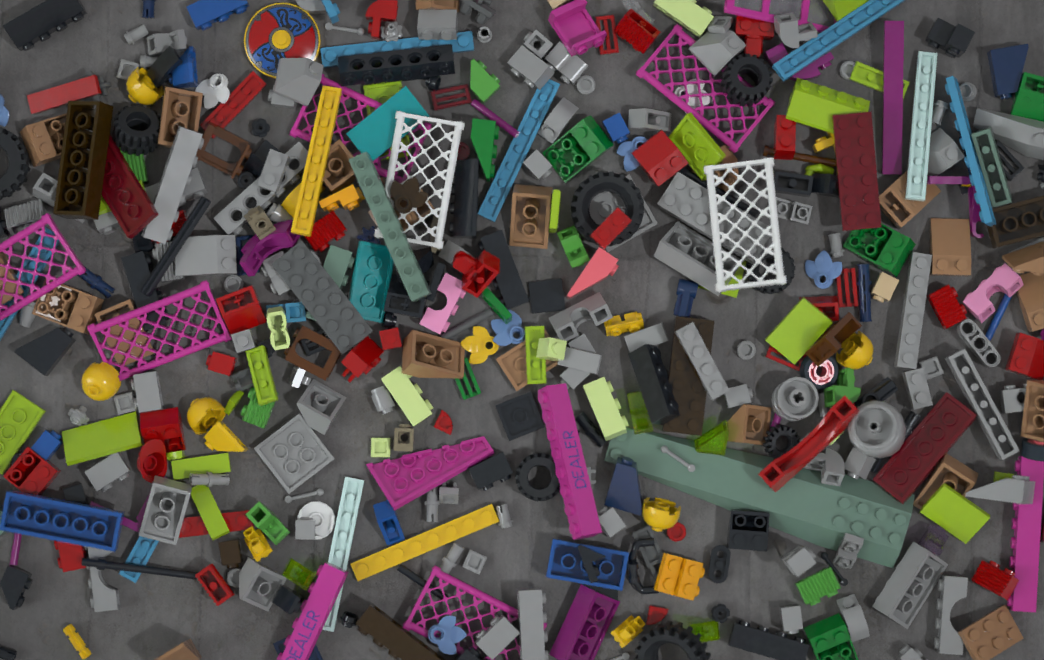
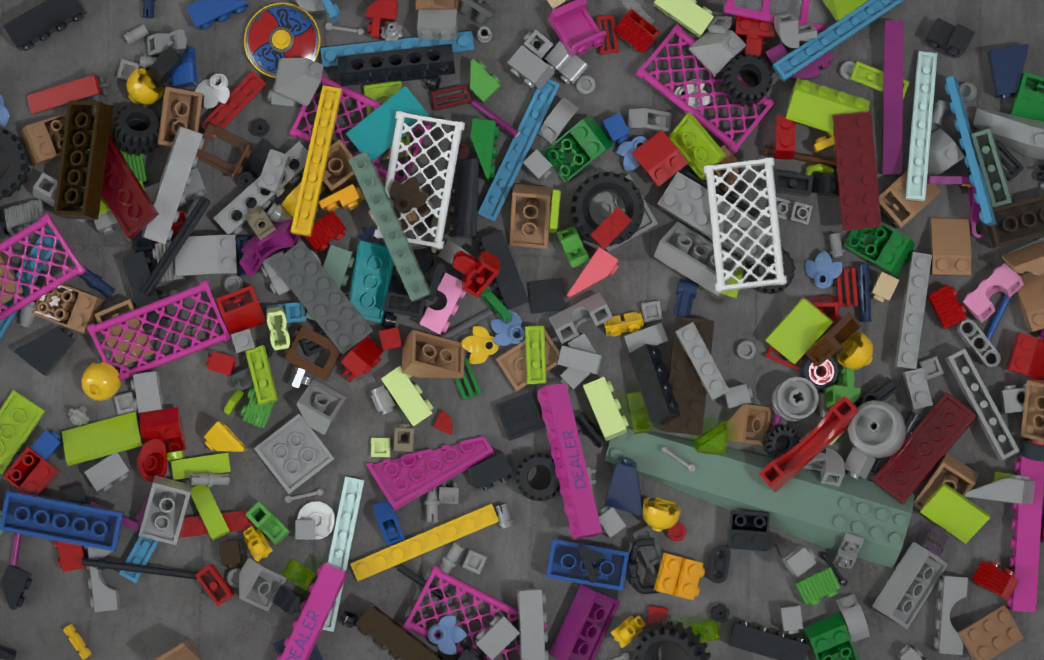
yellow cylinder [187,397,226,435] -> none
yellowish green brick [536,337,567,361] -> none
none -> light grey tile [641,300,663,323]

